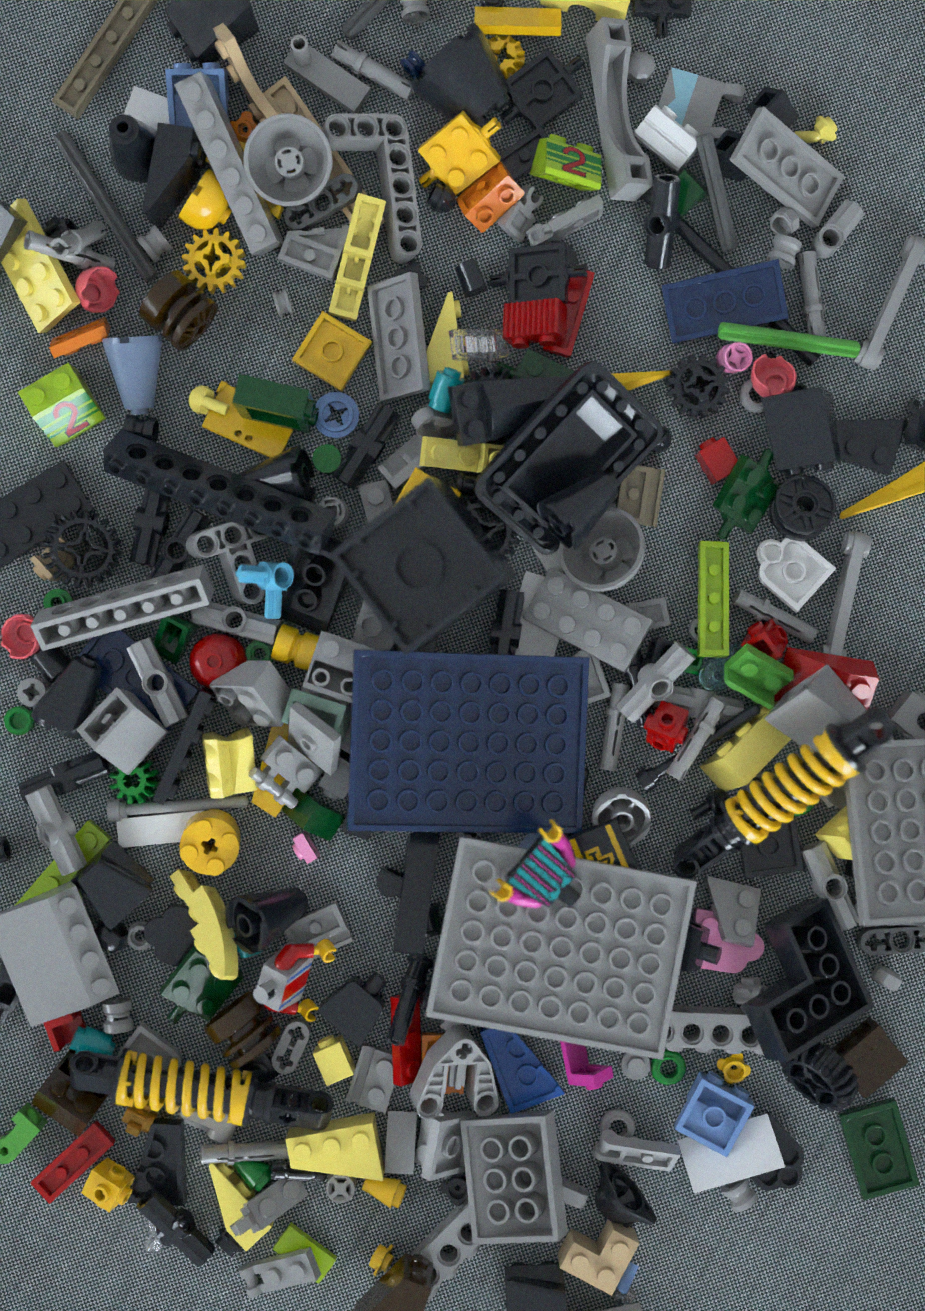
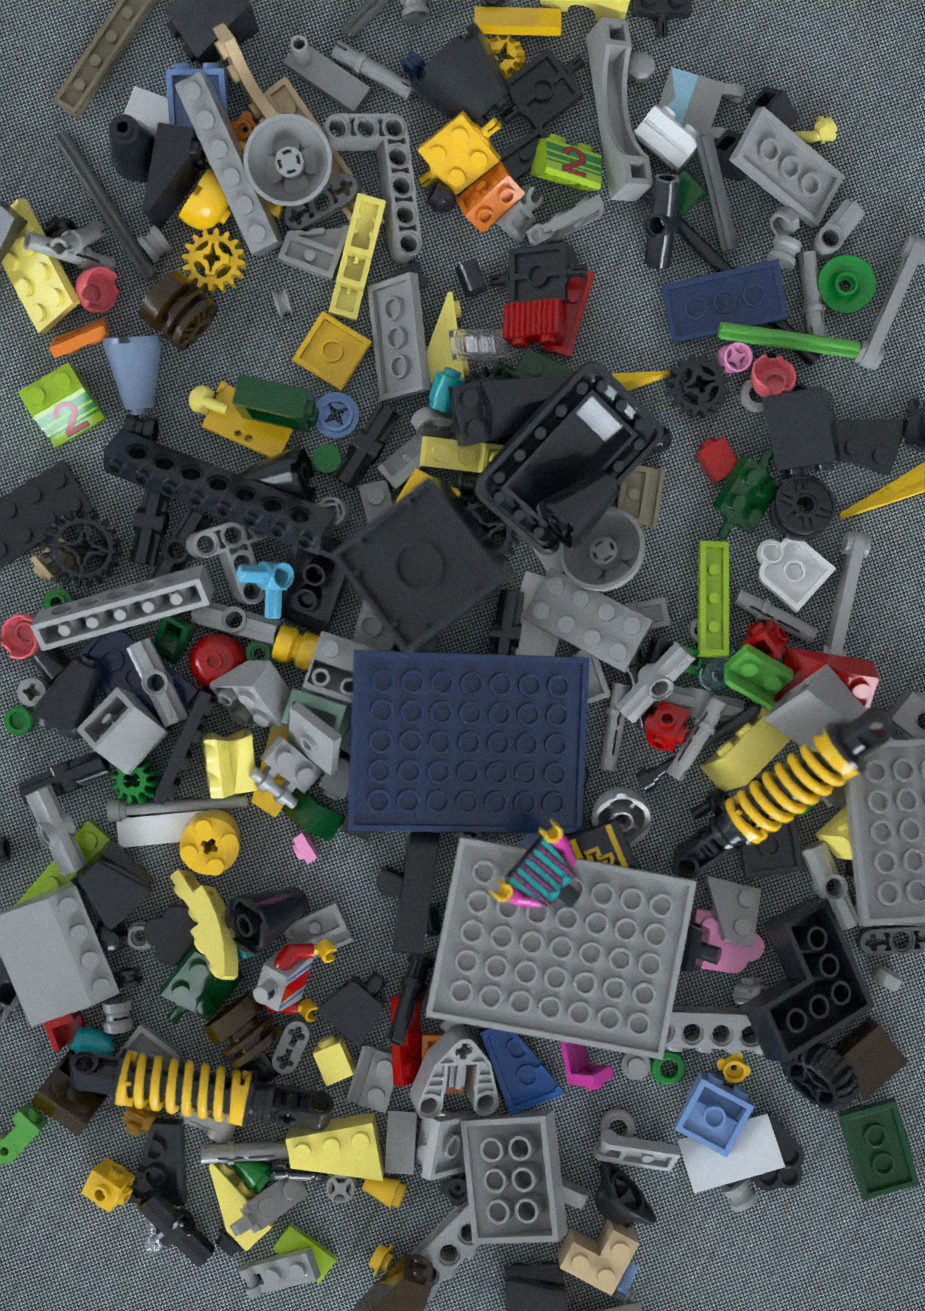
red plate [30,1120,116,1204] -> none
none -> black bush [114,966,143,988]
none -> green dish [817,255,876,313]

